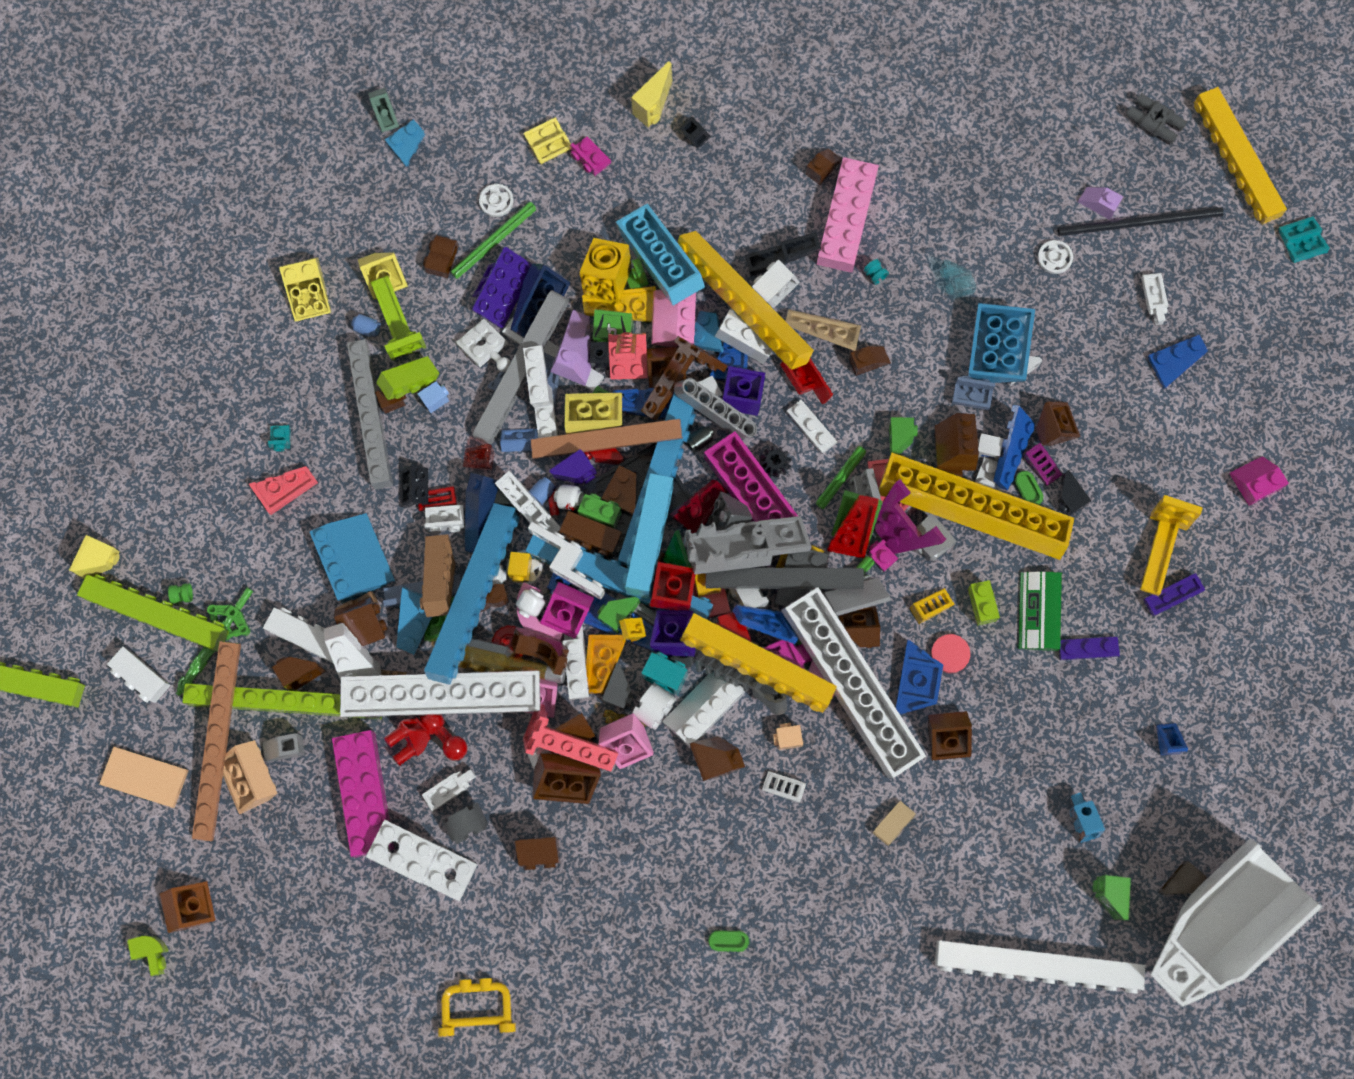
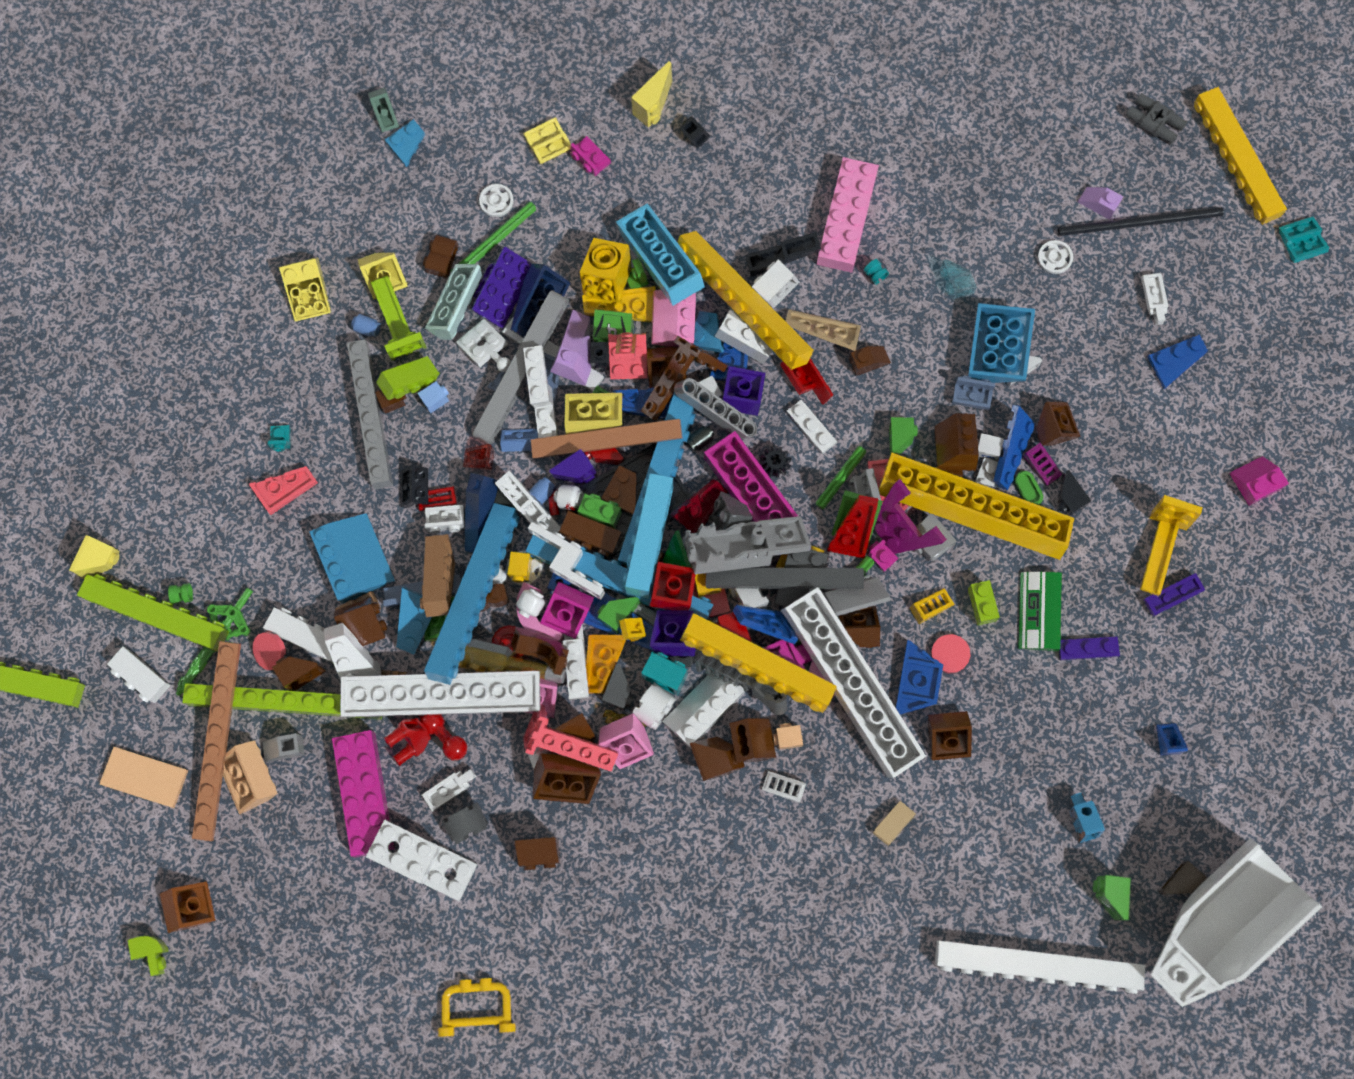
bright green tile [709,930,749,952] -> none
reddish brown slope [806,148,843,185] -> none
none -> coral tile [253,631,286,670]
none -> light aqua slope [425,264,482,340]
none -> reddish brown piece [729,718,776,763]

